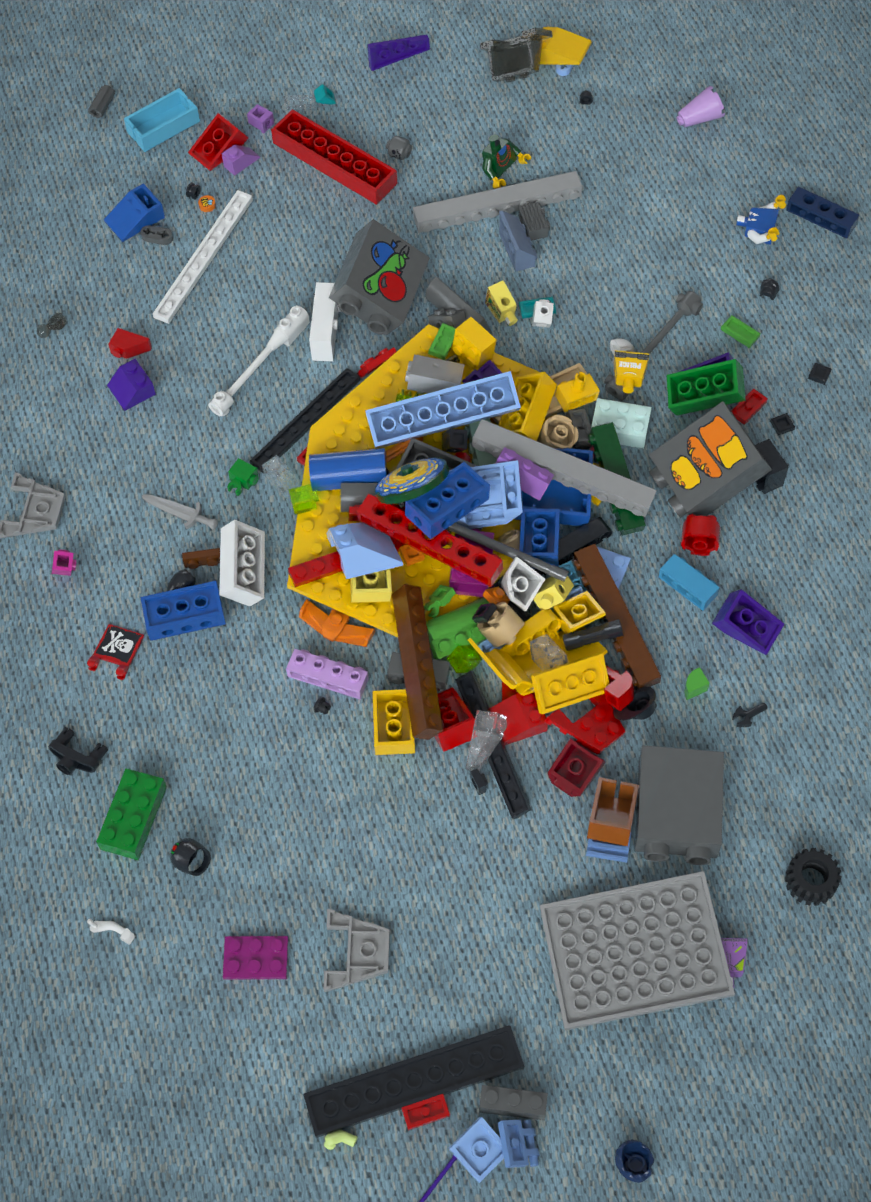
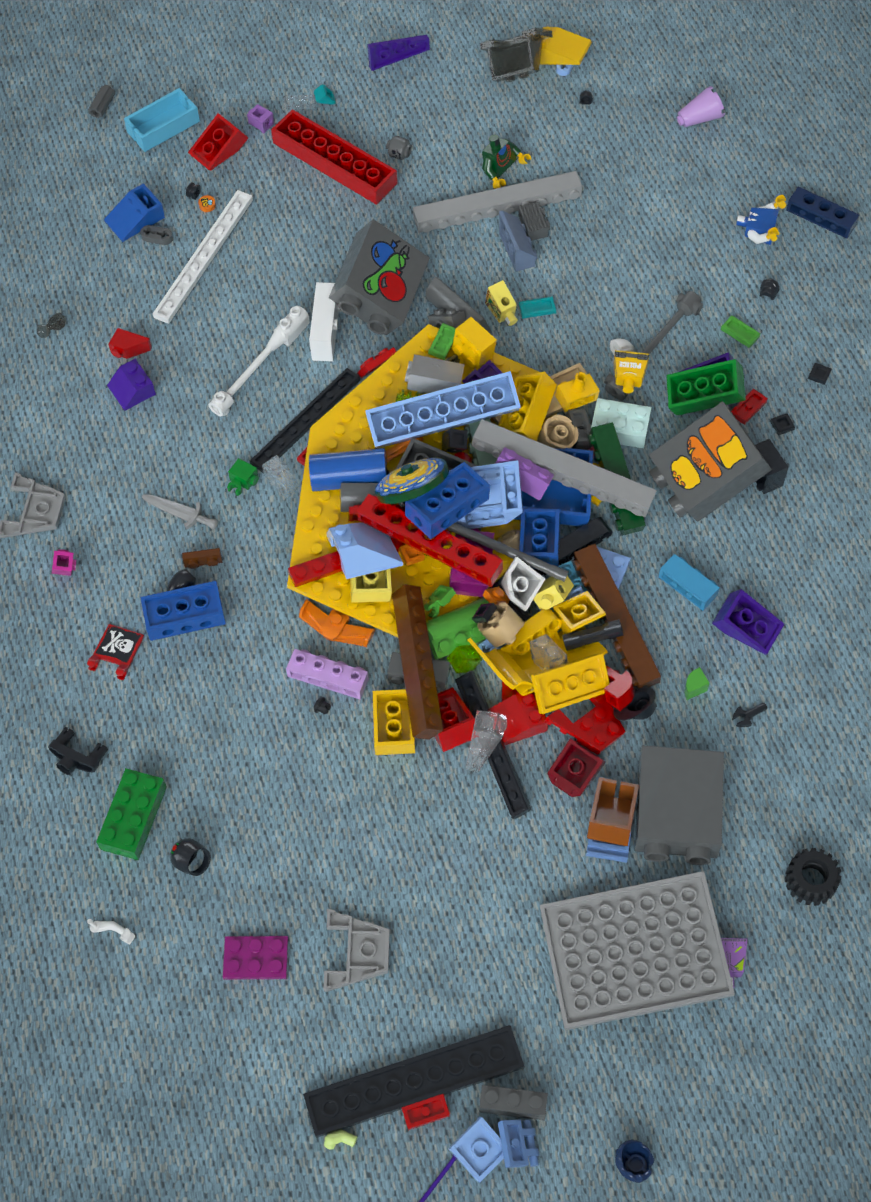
white brick [219,520,265,606] -> none
medium lavender slope [222,145,260,176] -> none
clear neon green brick [288,484,319,515] -> none
black plate [470,768,488,795] -> none
white brick [532,299,554,328] -> none
red brick [681,514,721,556] -> none

